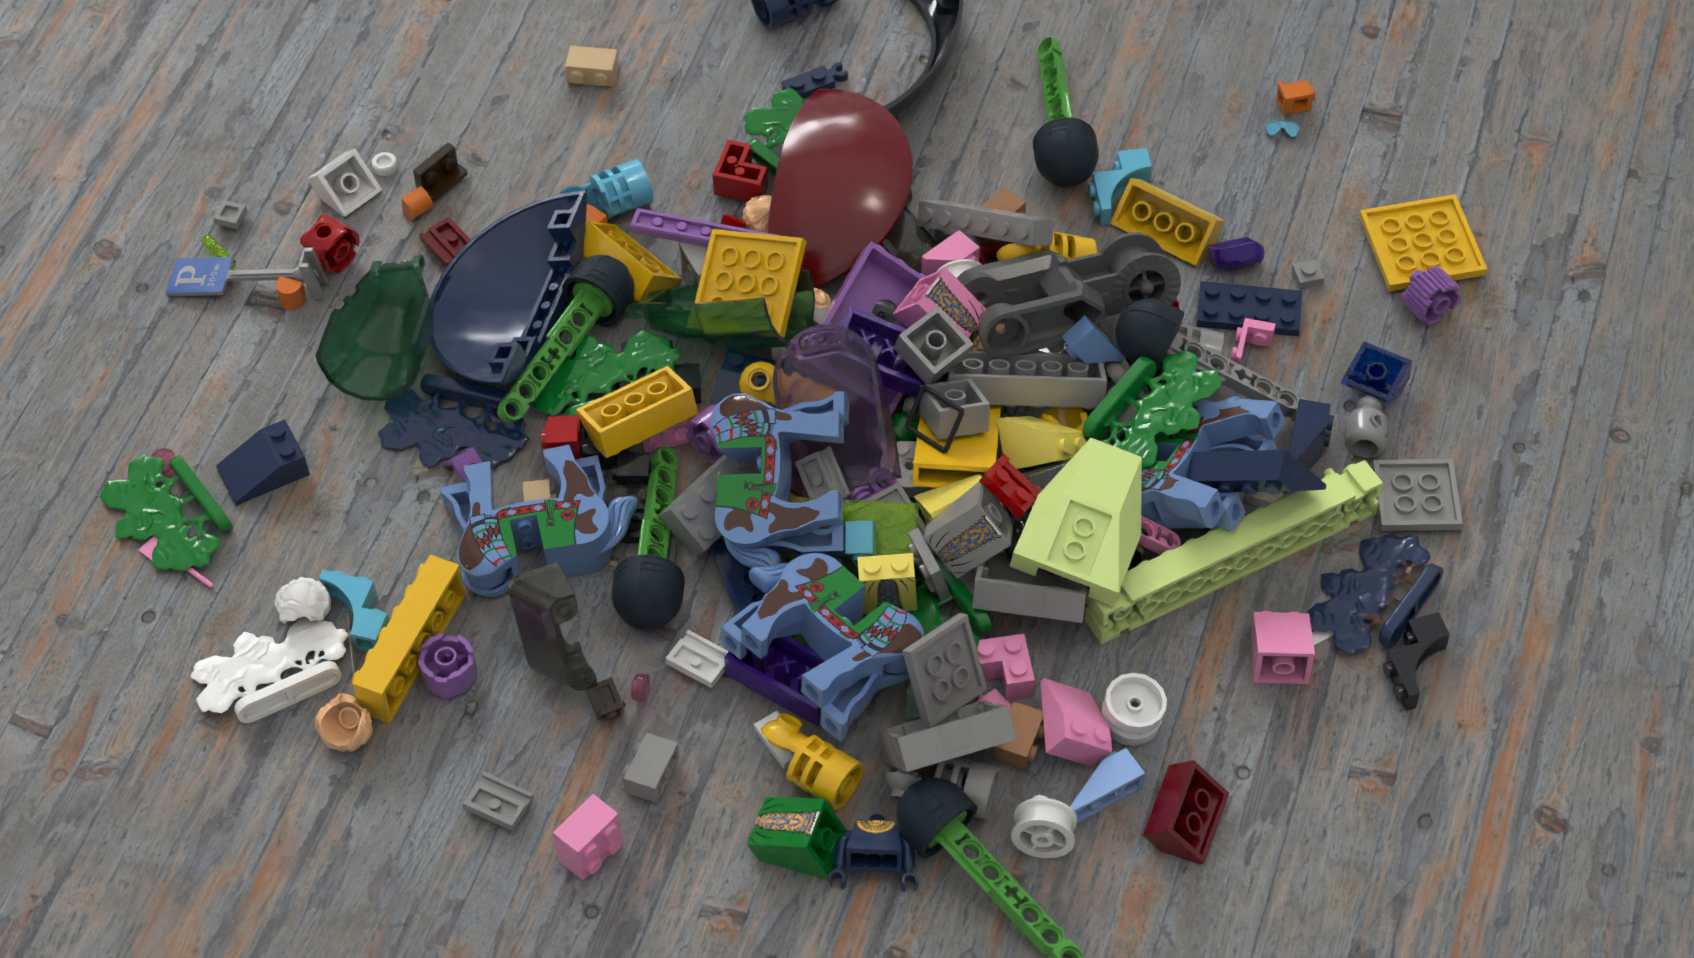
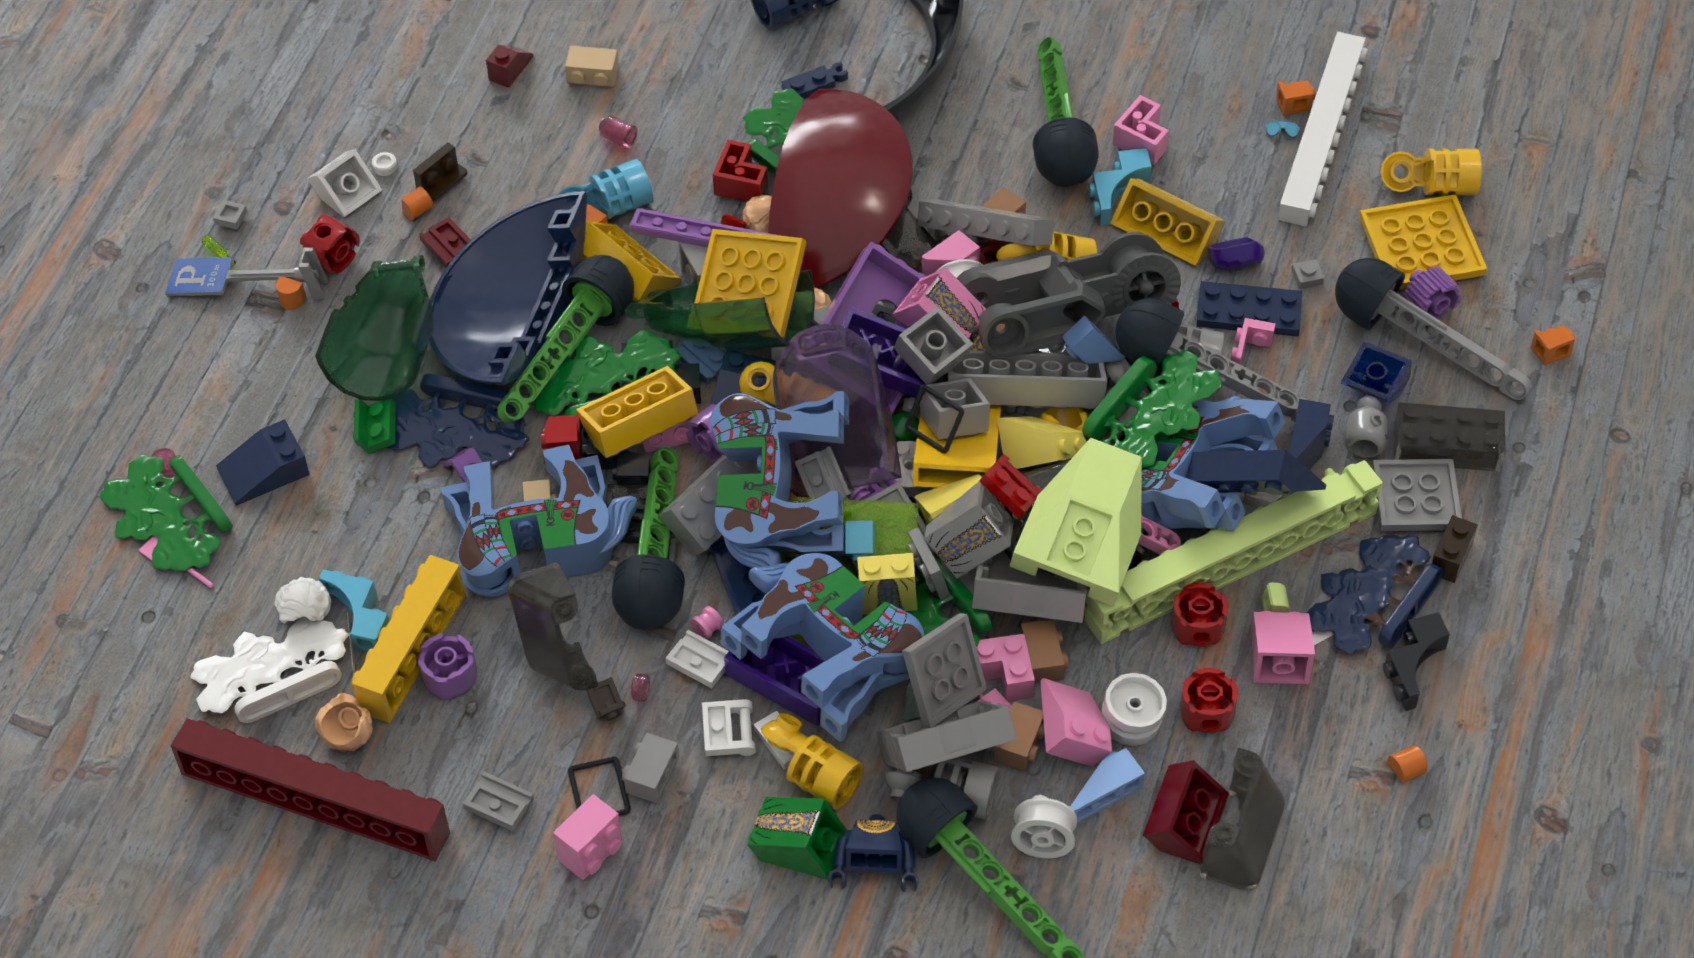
none -> dark red brick [170,718,450,862]
none -> green bracket [353,397,396,454]
none -> dark red slope [486,45,533,88]
none -> black piece [568,756,631,816]
none -> clear pink brick [599,115,638,149]
none -> medium blue plate [674,330,727,385]
none -> bright pink wheel [690,606,724,640]
none -> white plate [702,699,756,756]
none -> medium nougat brick [1020,619,1068,684]
none -> bright pink brick [1112,95,1169,165]
none -> red brick [1171,582,1229,647]
none -> red brick [1179,668,1238,733]
none -> clear smoke windscreen [1200,747,1285,891]
none -> yellowish green brick [1262,583,1290,613]
none -> white brick [1278,32,1368,227]
none -> piece [1335,258,1532,400]
none -> yellow cylinder [1380,148,1482,196]
none -> orange brick [1387,745,1428,784]
none -> clear smoke brick [1394,402,1506,472]
none -> dark brown brick [1432,515,1478,583]
none -> orange brick [1531,325,1575,366]

